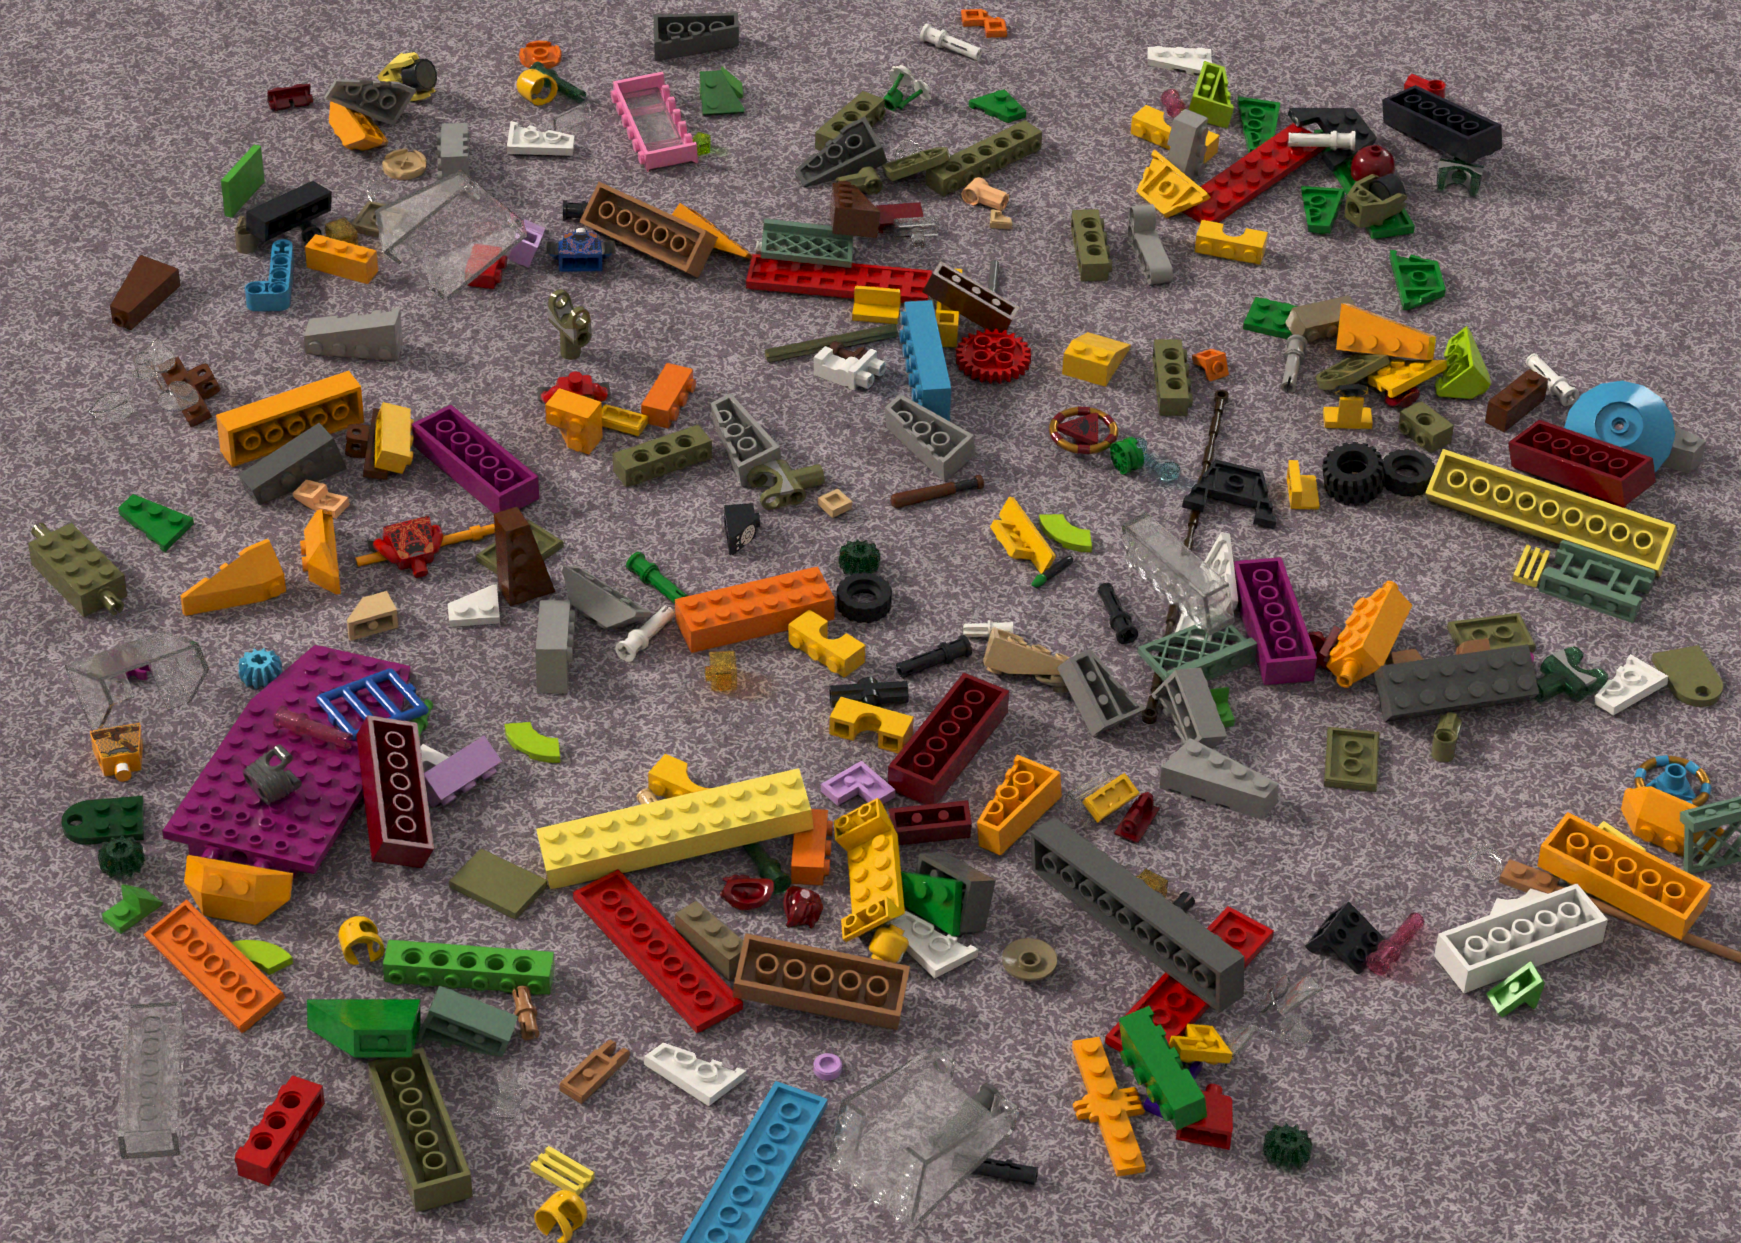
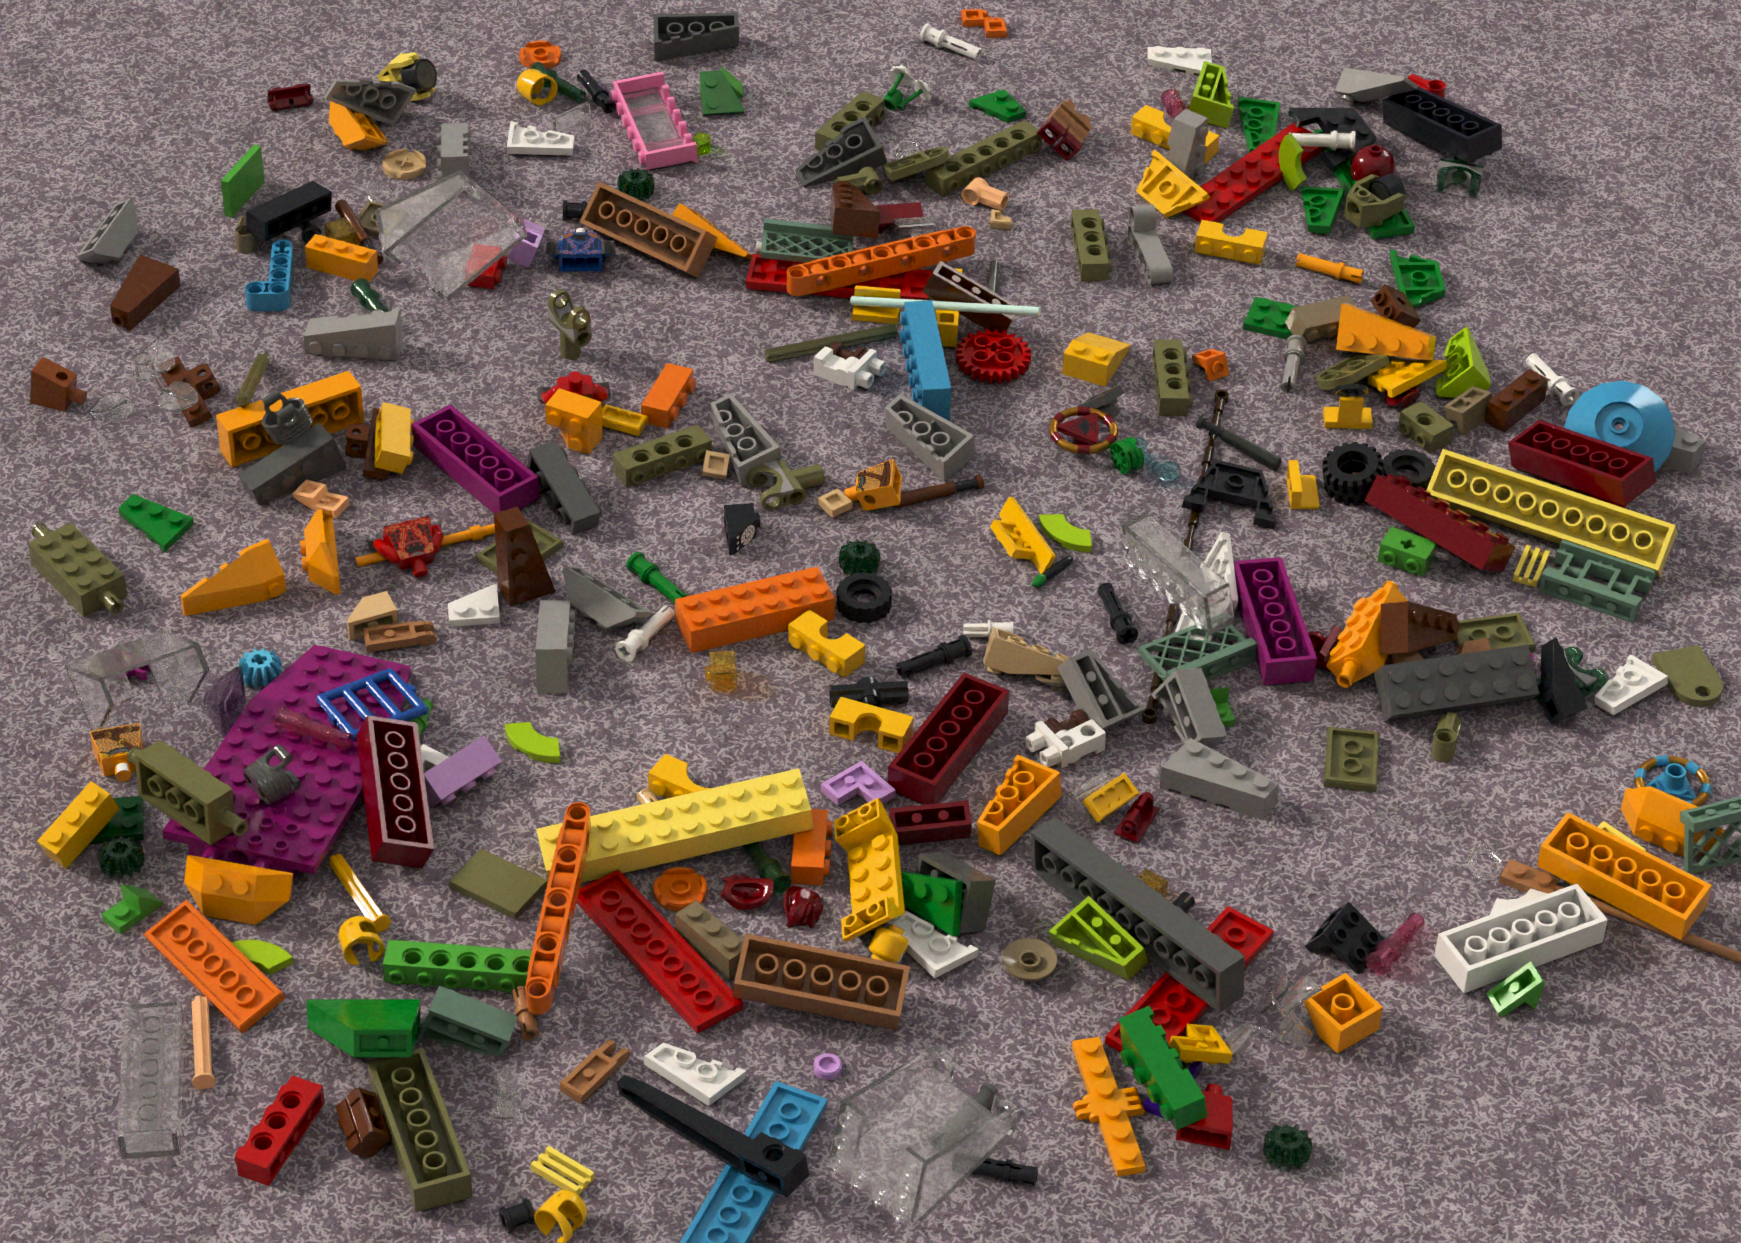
none -> dark orange torso [30,357,87,411]
none -> yellow brick [37,781,120,869]
none -> light grey wedge [76,198,138,264]
none -> olive brick [127,740,249,846]
none -> light nougat axle [192,995,216,1090]
none -> clear purple slope [204,667,246,738]
none -> olive axle [235,352,270,407]
none -> dark grey piece [261,389,313,444]
none -> yellow axle [329,853,391,933]
none -> reddish brown piece [335,200,383,264]
none -> reddish brown brick [336,1087,391,1158]
none -> clear green pin [350,278,389,312]
none -> medium nougat hinge [363,620,437,653]
none -> black bush [498,1198,535,1233]
none -> orange beam [525,802,591,1015]
none -> dark grey wedge [527,440,601,535]
none -> black pin [577,70,615,113]
none -> clear green gear [617,168,655,201]
none -> black piece [617,1075,809,1197]
none -> orange tile [653,867,707,912]
none -> tan plate [702,450,730,480]
none -> orange beam [787,226,976,296]
none -> light orange torso [844,459,902,511]
none -> light aqua piece [850,296,1041,316]
none -> white hips [1026,709,1106,769]
none -> hips [1037,99,1093,161]
none -> lime wedge [1048,896,1148,980]
none -> dark grey slope [1078,385,1124,424]
none -> pearl dark grey piece [1195,415,1282,470]
none -> lime tile [1279,133,1307,191]
none -> light orange pin [1295,253,1364,284]
none -> light orange slope [1303,973,1383,1054]
none -> light grey wedge [1335,68,1418,103]
none -> dark red brick [1364,474,1516,573]
none -> reddish brown brick [1371,284,1421,328]
none -> bright green brick [1378,526,1437,577]
none -> reddish brown wedge [1381,601,1459,655]
none -> dark tan hinge [1444,386,1492,436]
none -> black slope [1540,637,1588,724]

